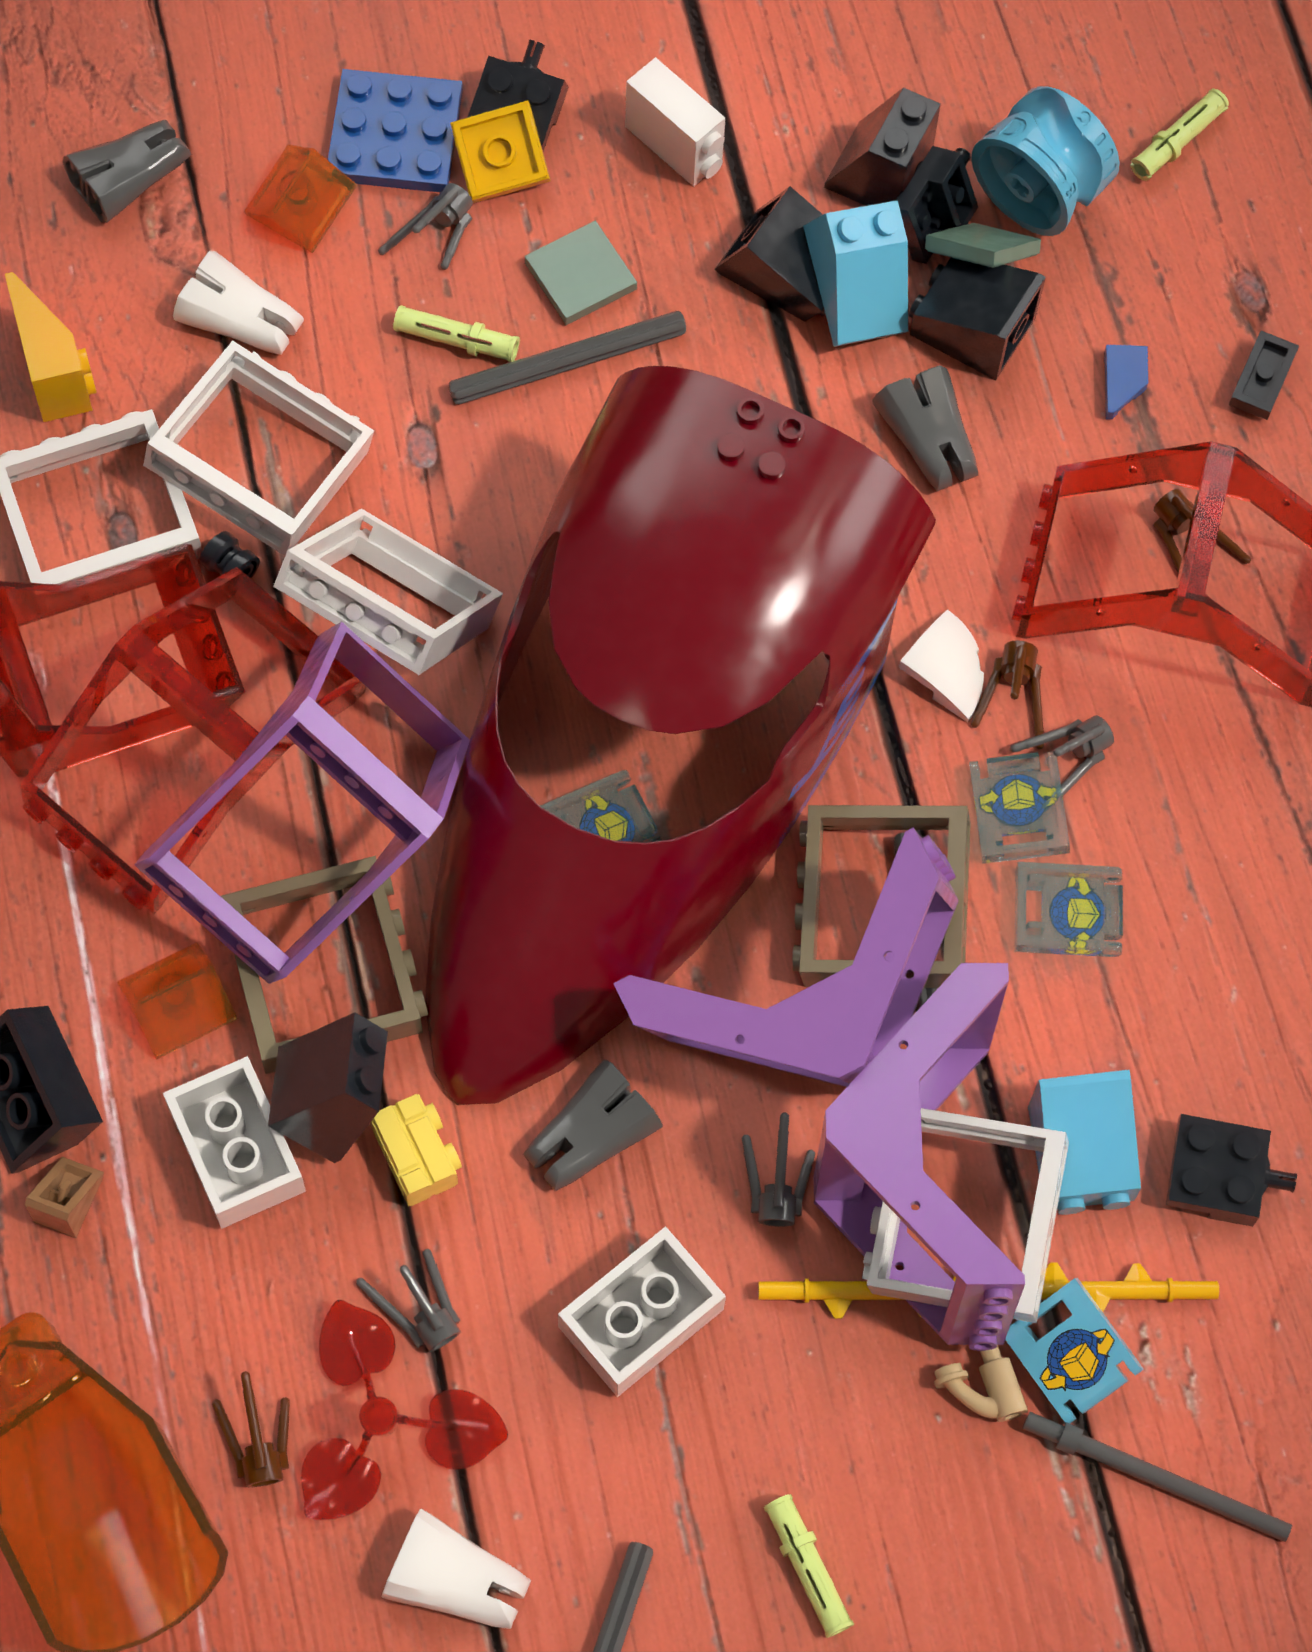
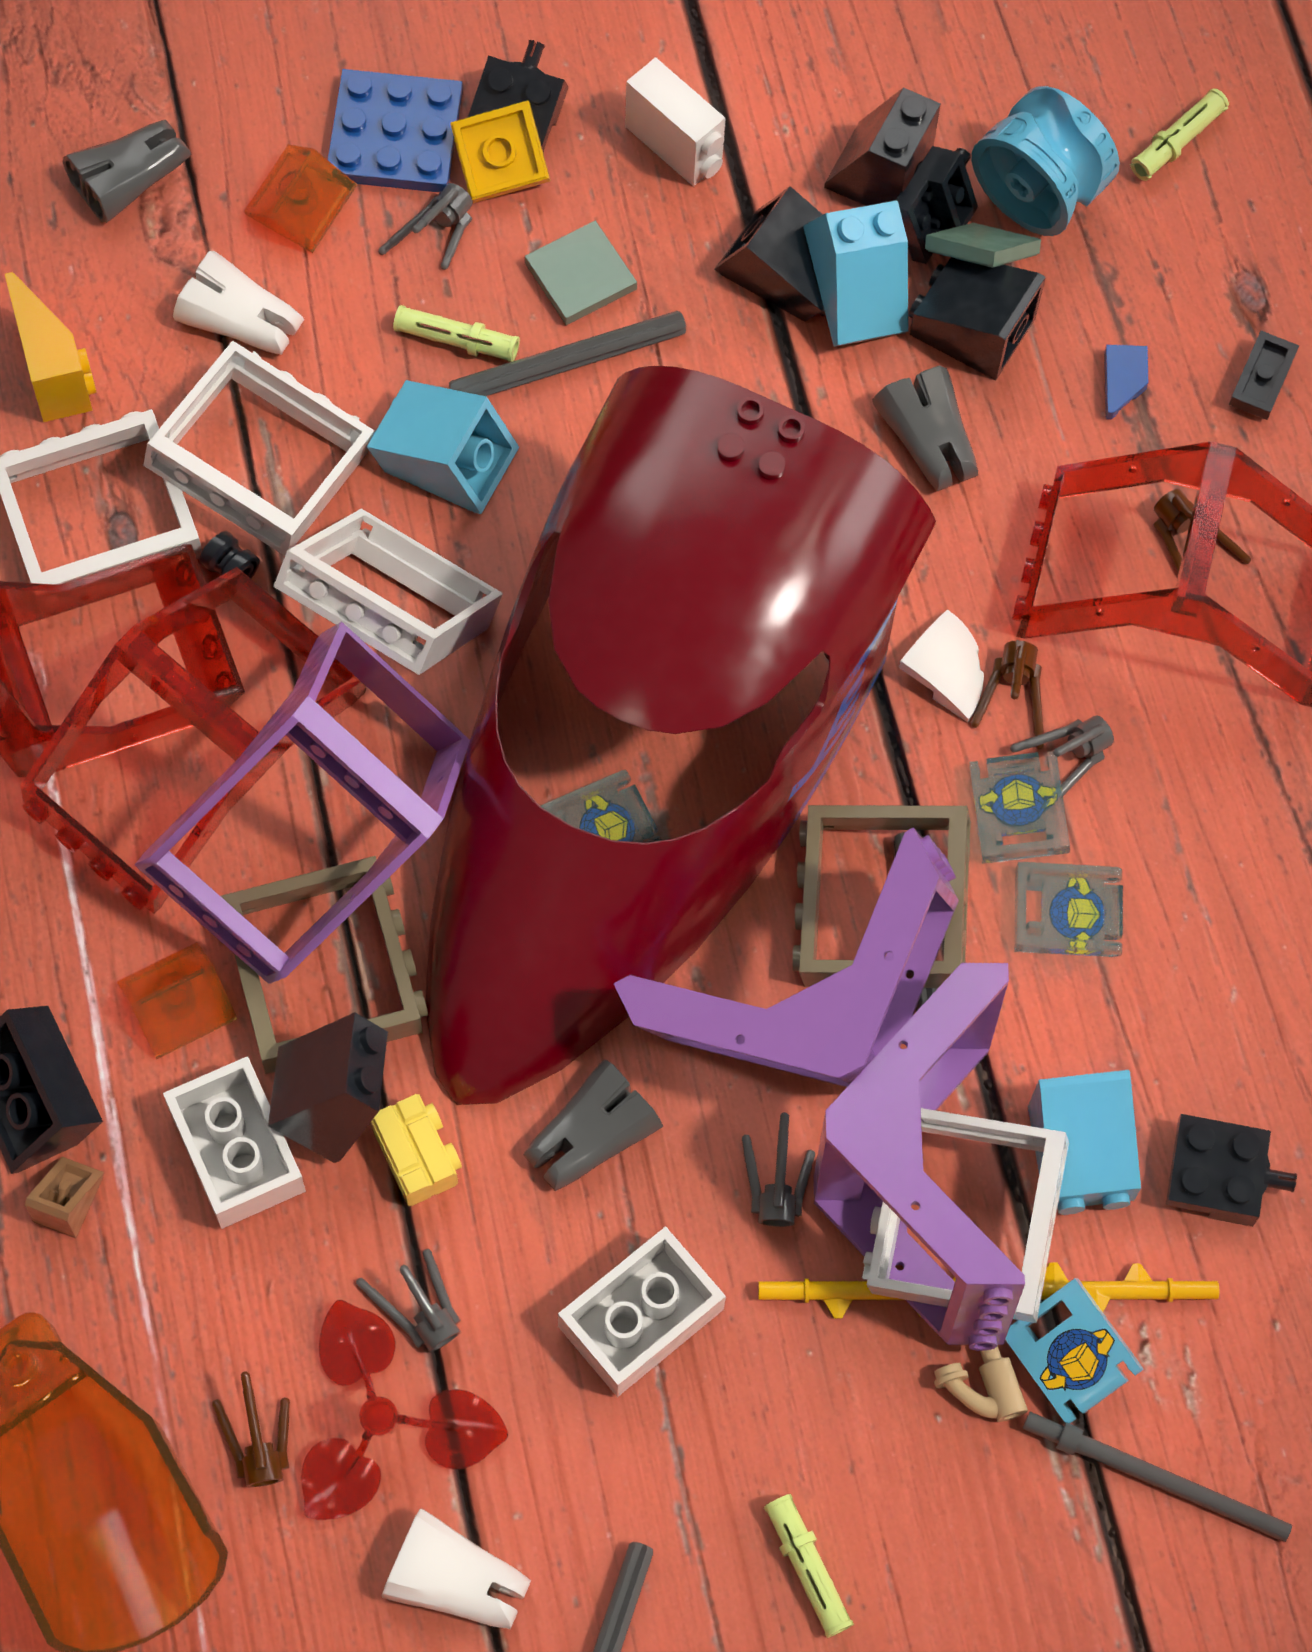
none -> medium azure slope [367,380,519,514]

